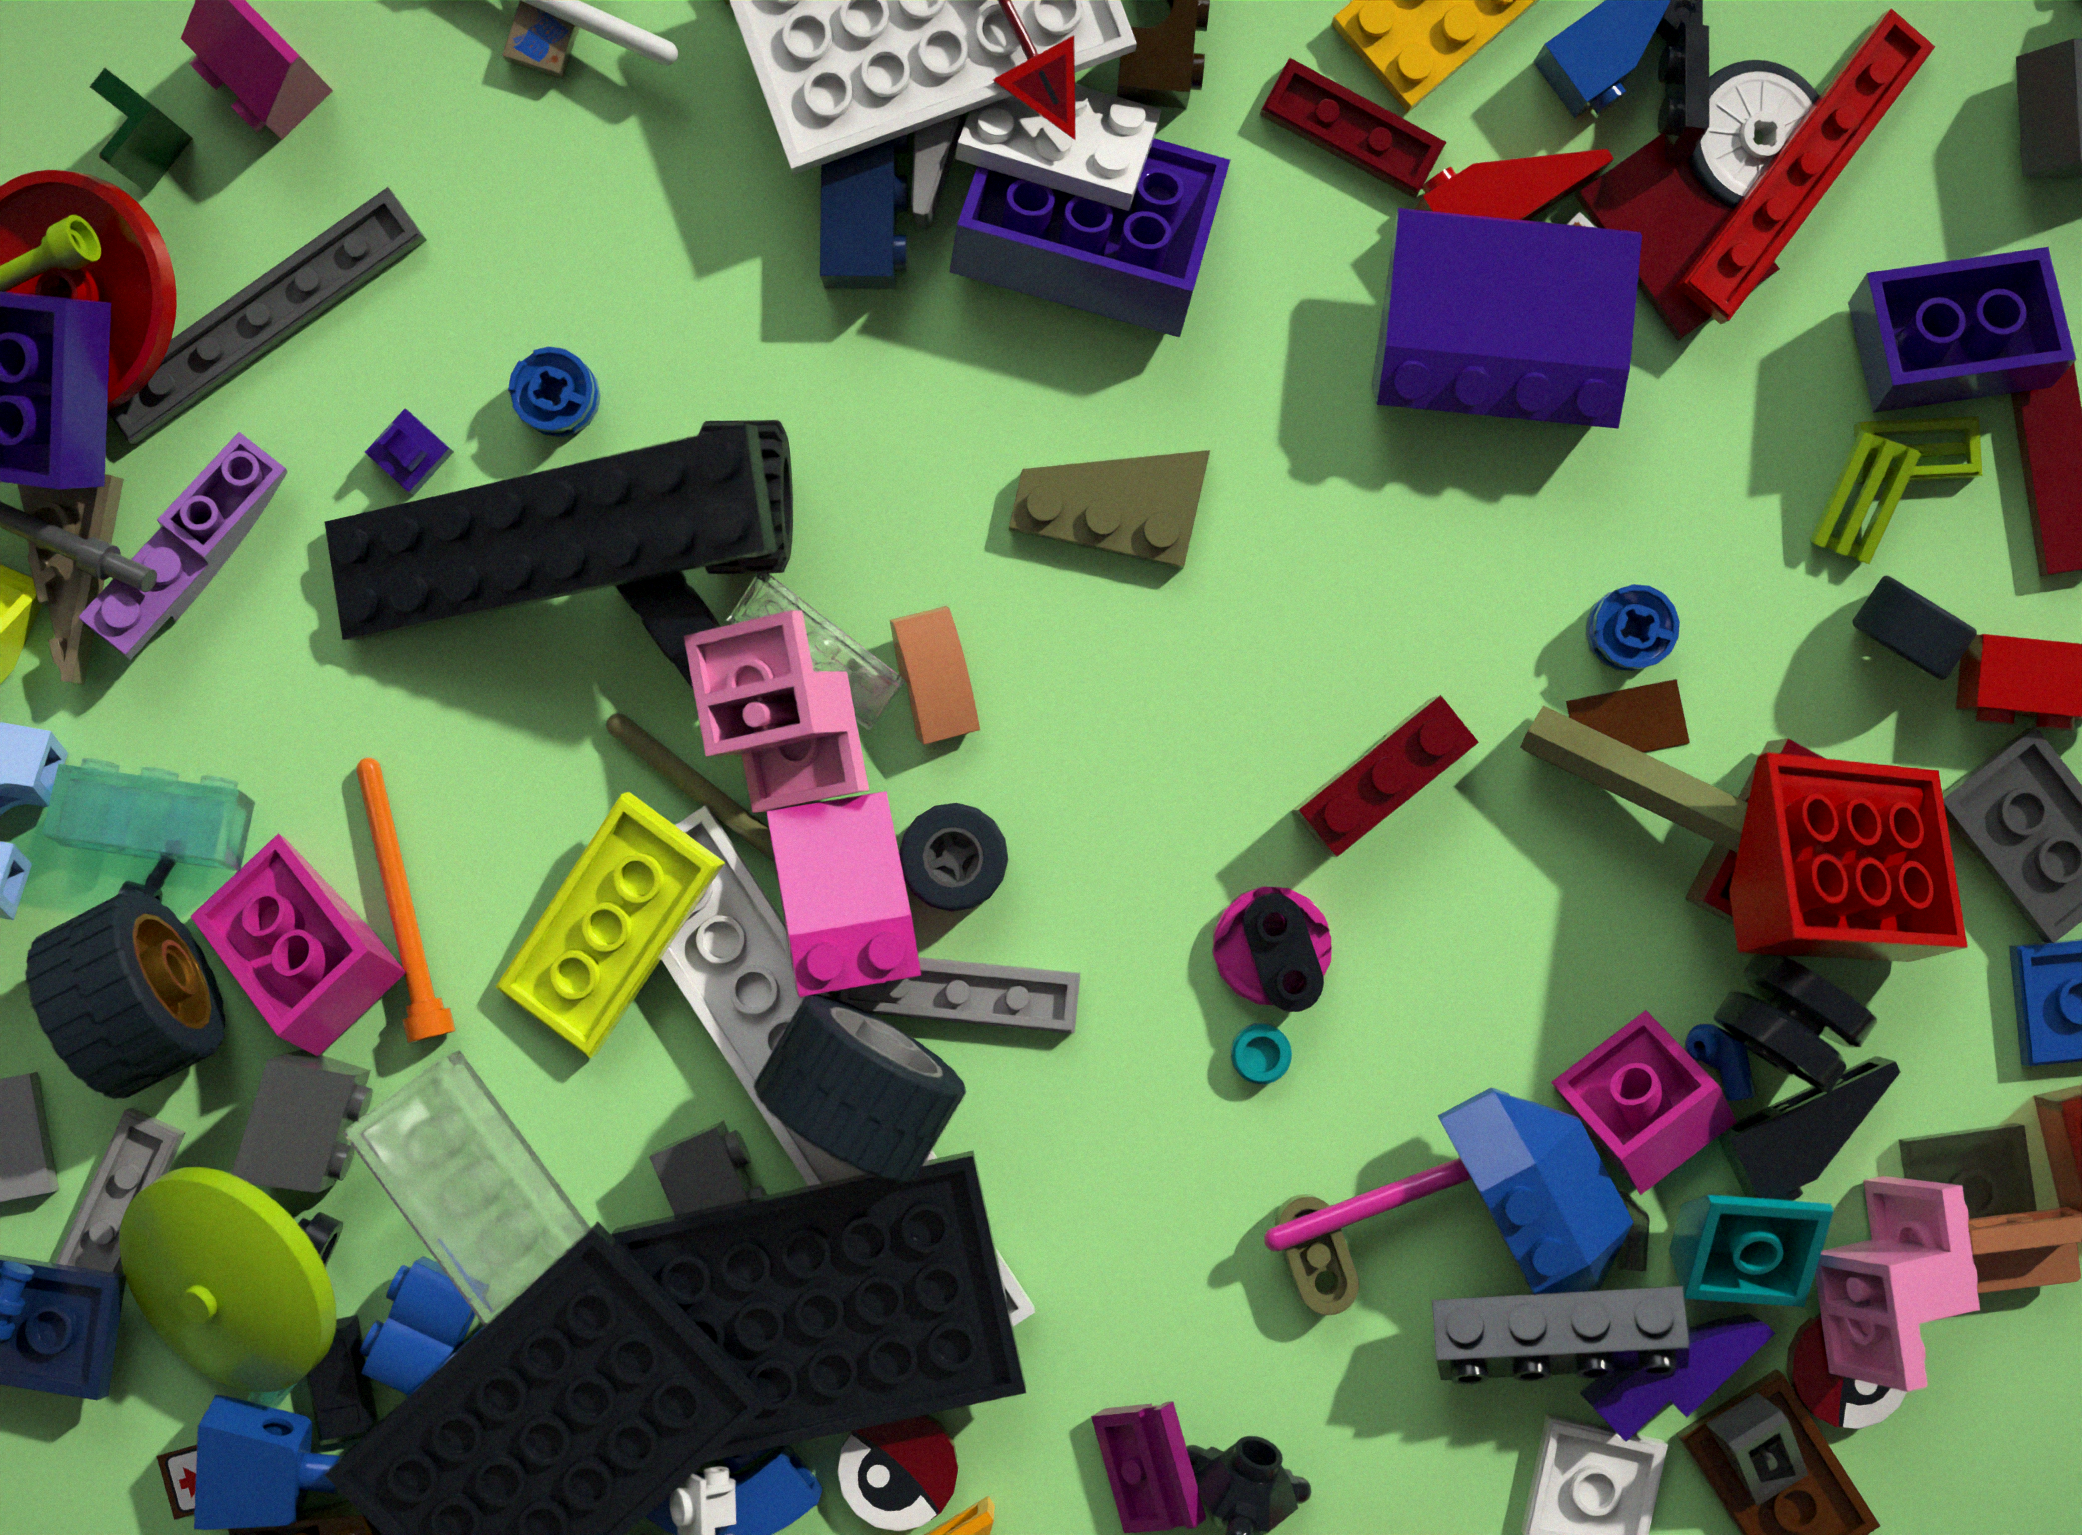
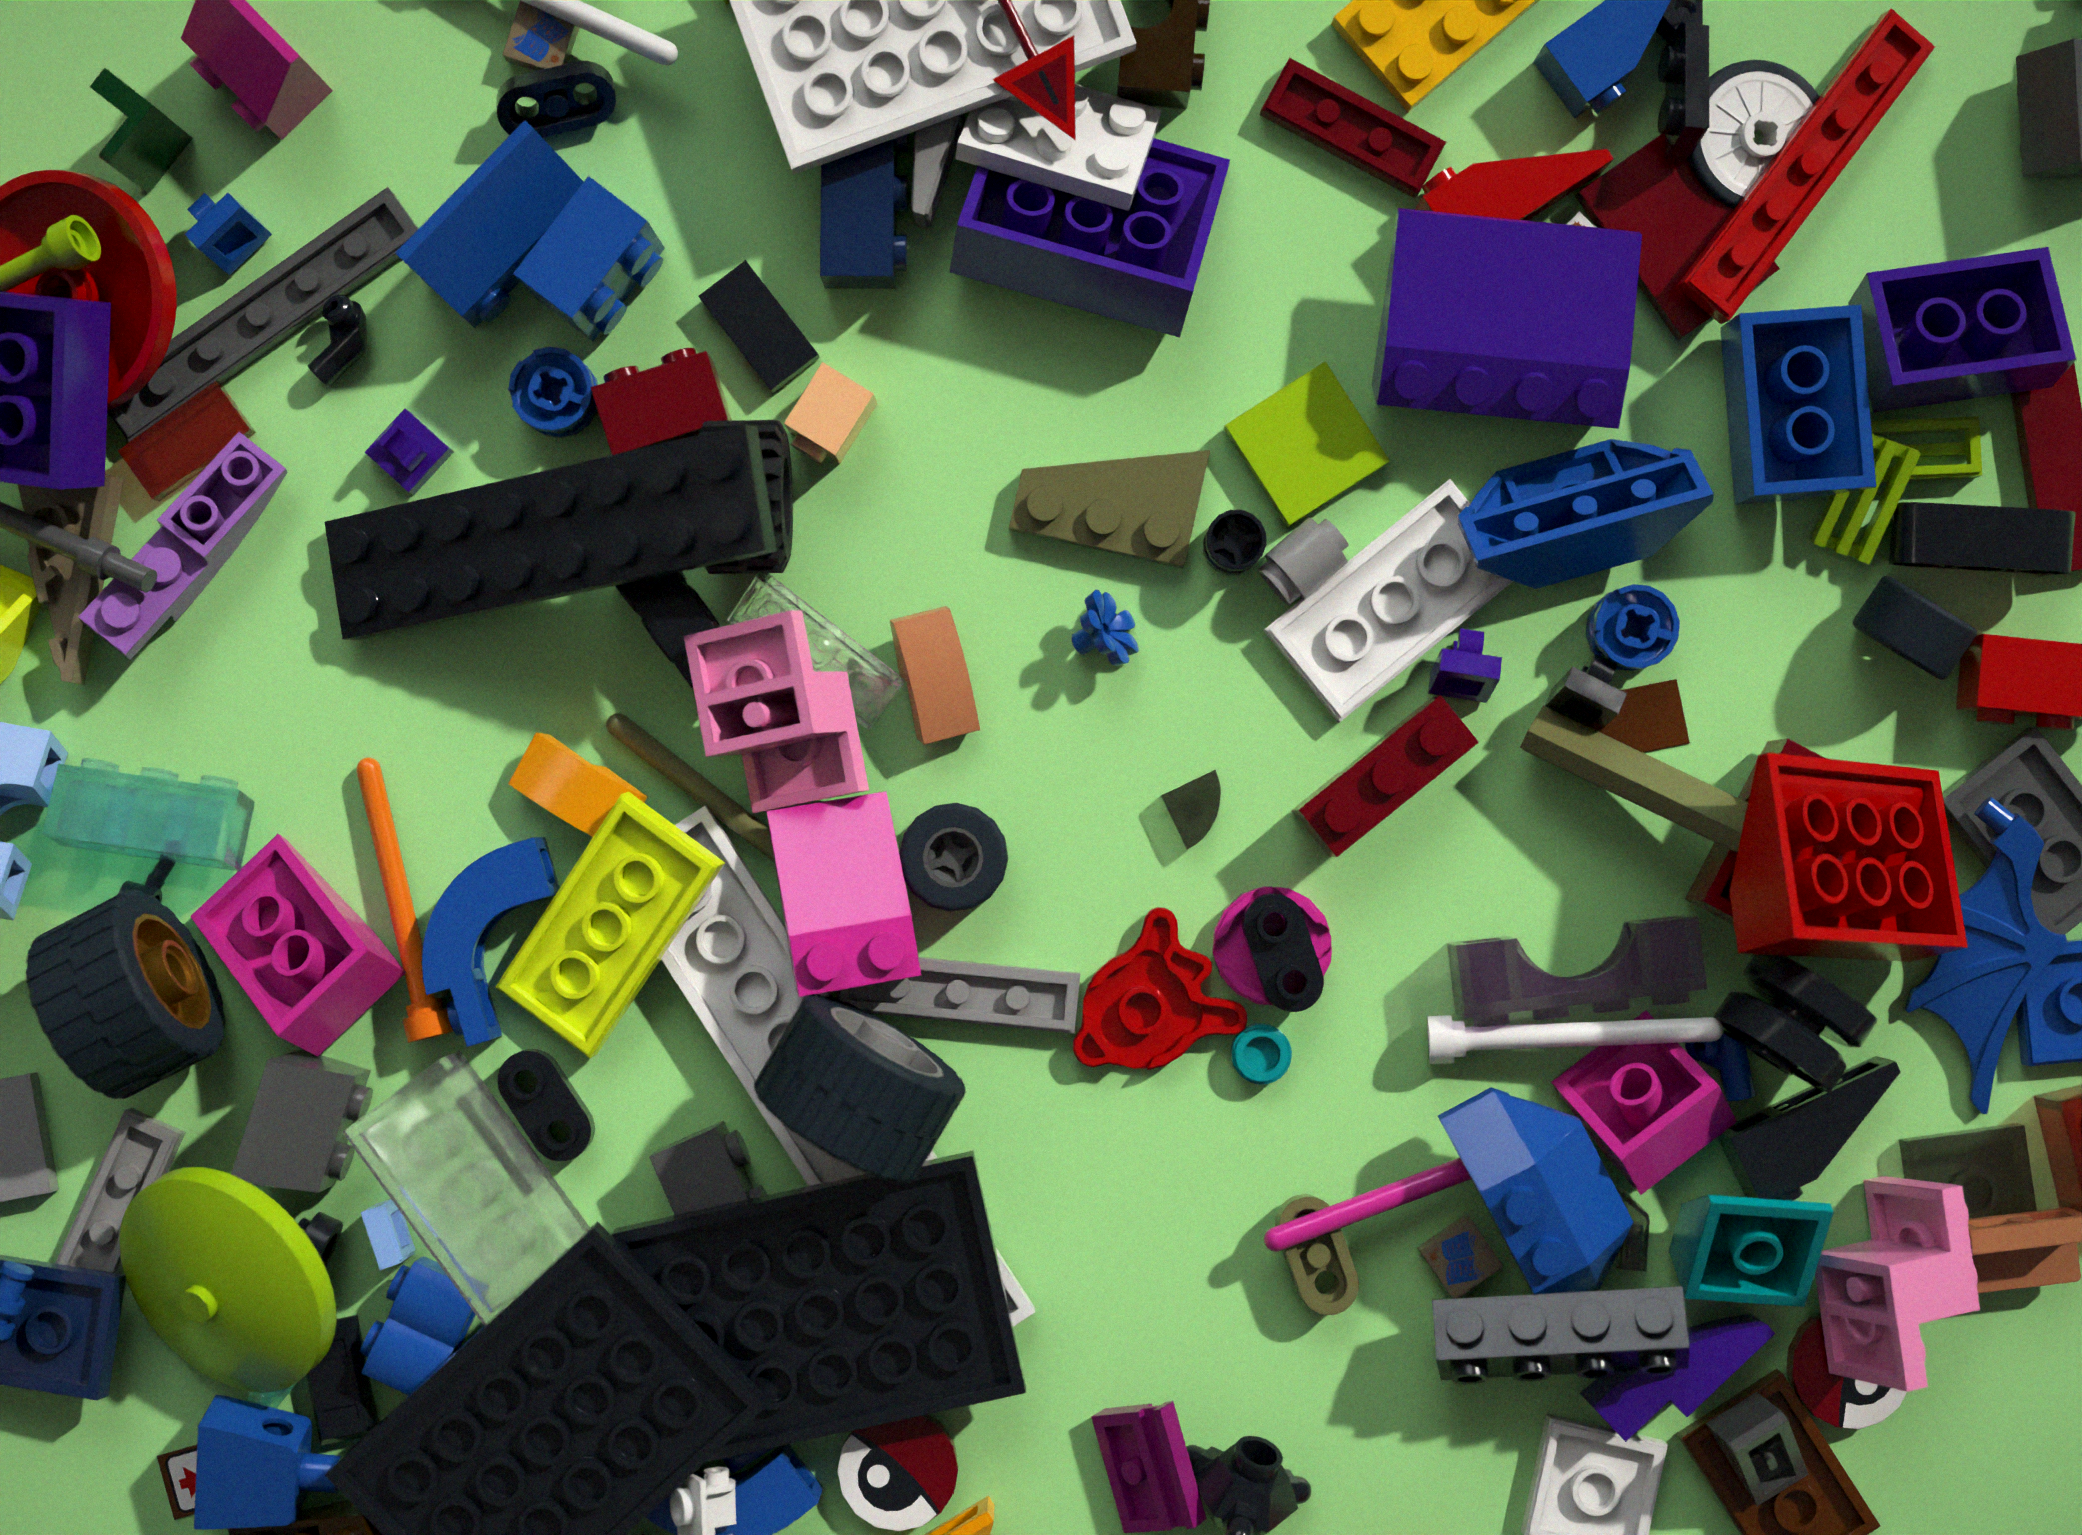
none -> clear red tile [118,381,256,502]
none -> blue tile [185,193,272,276]
none -> black arm [307,295,367,387]
none -> light blue tile [360,1197,416,1270]
none -> blue slope [395,120,584,328]
none -> blue arch [422,837,560,1047]
none -> black plate [496,61,616,138]
none -> black plate [498,1049,595,1161]
none -> light orange slope [508,732,648,837]
none -> blue brick [513,176,665,342]
none -> dark red brick [591,348,732,455]
none -> black tile [698,260,820,393]
none -> light nougat brick [784,362,877,464]
none -> blue plant [1071,590,1139,666]
none -> red tile [1073,907,1248,1070]
none -> clear smoke tile [1161,770,1221,849]
none -> black wheel [1203,510,1266,575]
none -> lime tile [1224,361,1390,528]
none -> light grey brick [1258,517,1349,606]
none -> white tile [1263,479,1513,722]
none -> dark tan tile [1417,1214,1504,1299]
none -> white piece [1427,1015,1723,1064]
none -> dark purple tile [1428,628,1502,703]
none -> clear purple arch [1447,915,1707,1027]
none -> blue wedge [1458,439,1714,589]
none -> black tile [1545,654,1627,732]
none -> blue slope [1720,304,1876,505]
none -> black beam [1889,502,2076,575]
none -> blue animal [1904,796,2067,1115]

